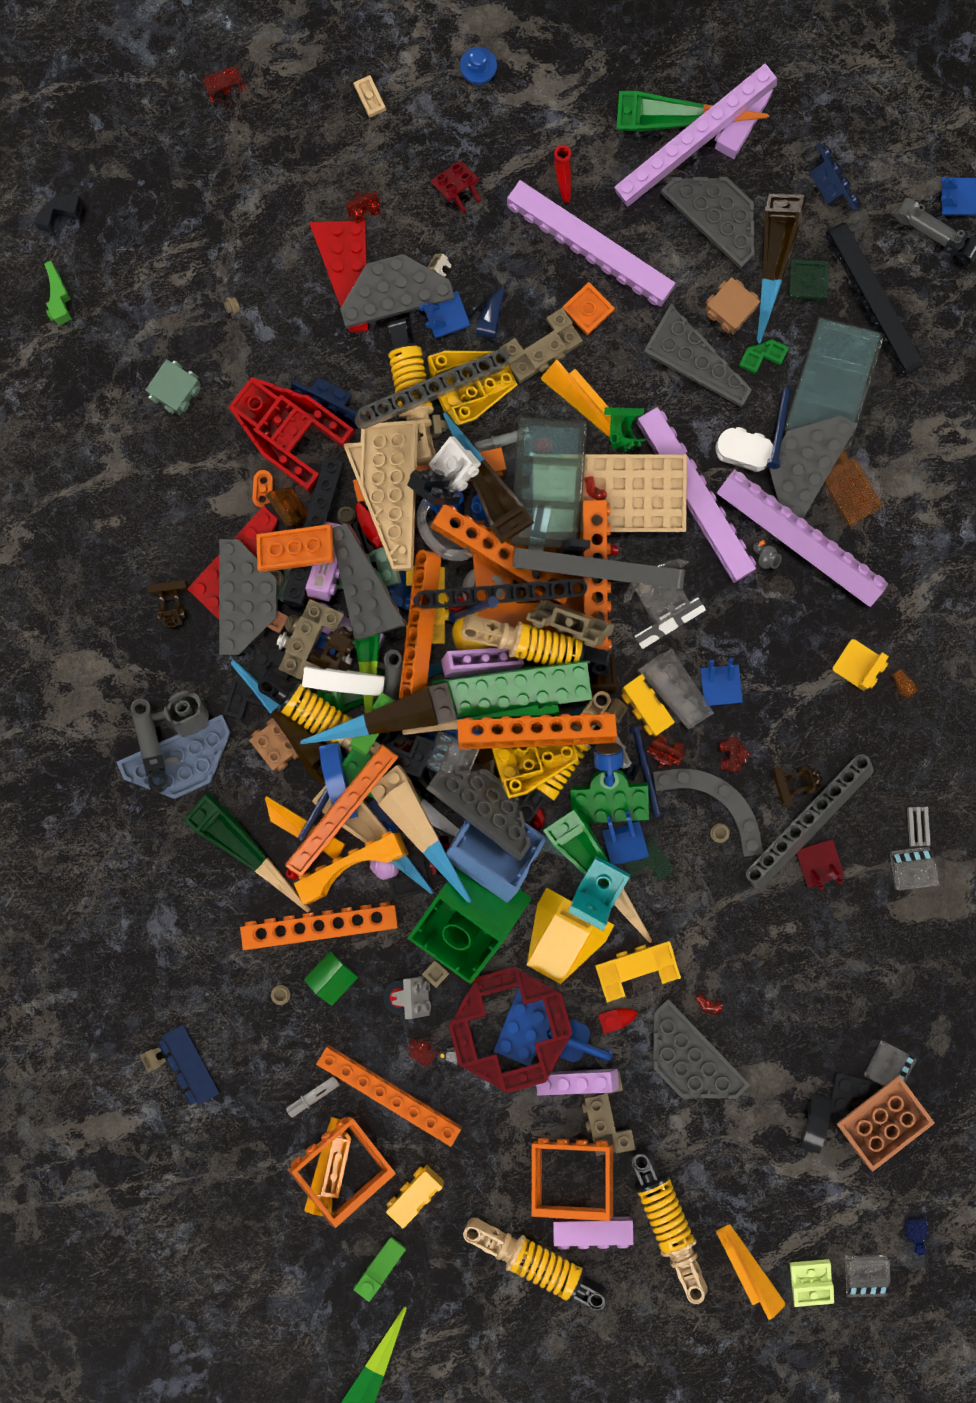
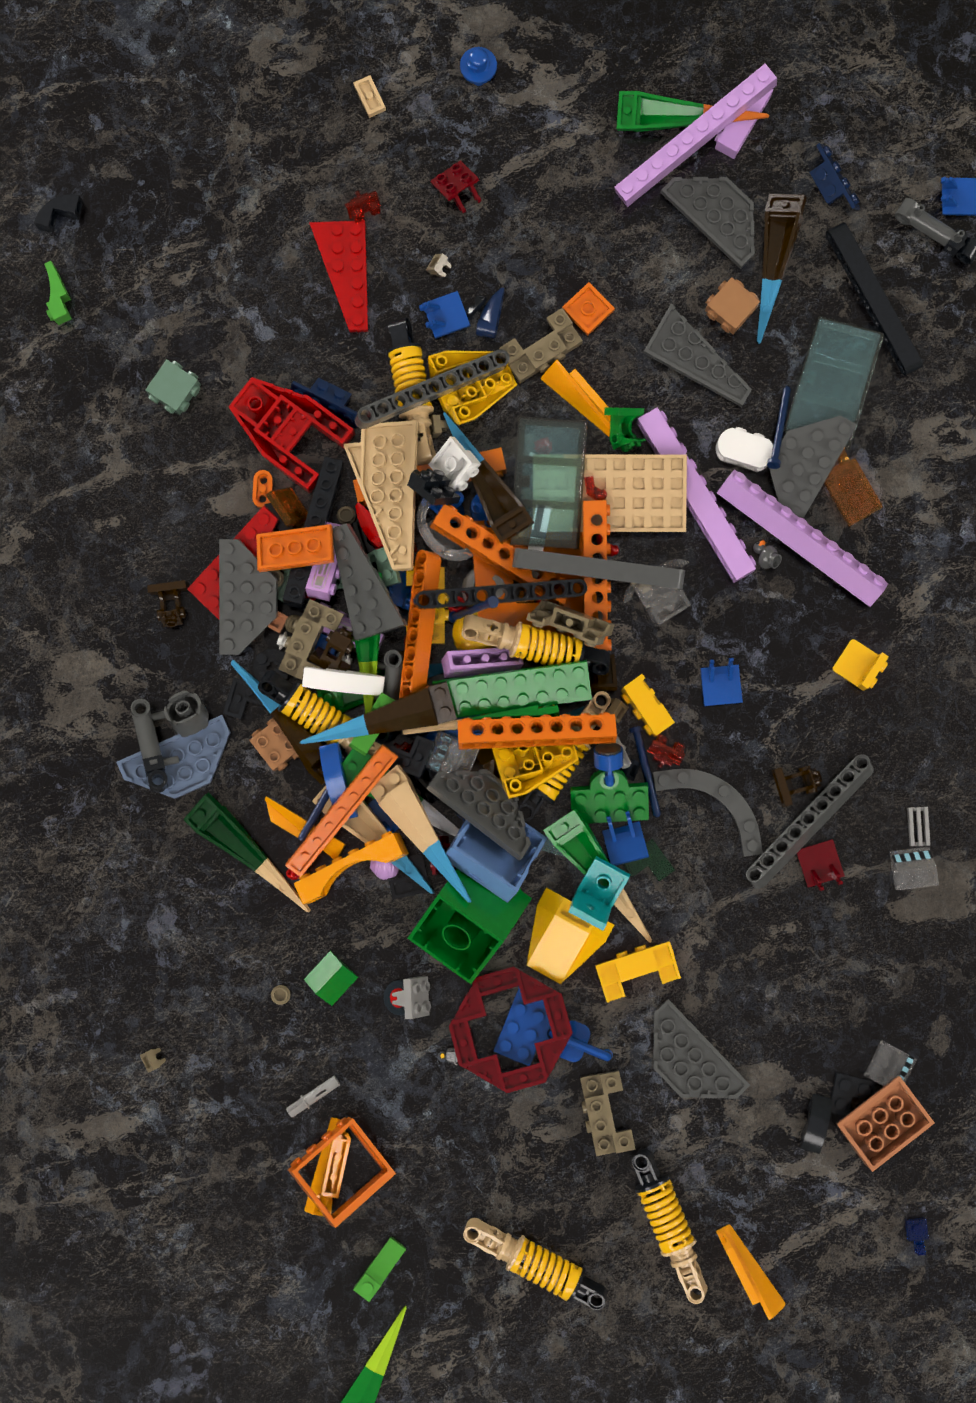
dark blue windscreen [157,1025,220,1106] -> none
clear red window [202,66,246,103] -> none
dark tan plate [224,297,240,316] -> none
orange brick [240,902,399,950] -> none
orange brick [316,1045,462,1147] -> none
dark grey plate [340,254,454,329] -> none
yellow wedge [386,1165,444,1228] -> none
clear red brick [408,1039,439,1068] -> none
dark tan tile [422,960,449,988] -> none
light grey axle [474,427,531,452] -> none
lavender brick [507,180,675,307] -> none
red arm [530,807,546,831] -> none
orange window [532,1138,613,1221] -> none
lavender brick [536,1069,619,1096] -> none
lavender brick [553,1217,633,1249] -> none
red piece [554,145,572,204] -> none
black slope [556,538,590,556] -> none
red plate [598,1008,638,1034] -> none
sticker [635,598,706,649] -> none
clear wedge [638,649,714,729] -> none
clear red arm [694,993,724,1015] -> none
dark tan plate [710,823,730,843] -> none
clear red hips [720,737,752,772] -> none
green tile [738,339,789,374] -> none
clear green plate [789,259,829,300] -> none
yellowish green slope [790,1259,834,1307] -> none
clear slope [845,1255,890,1297] -> none
clear orange cone [892,669,919,699] -> none

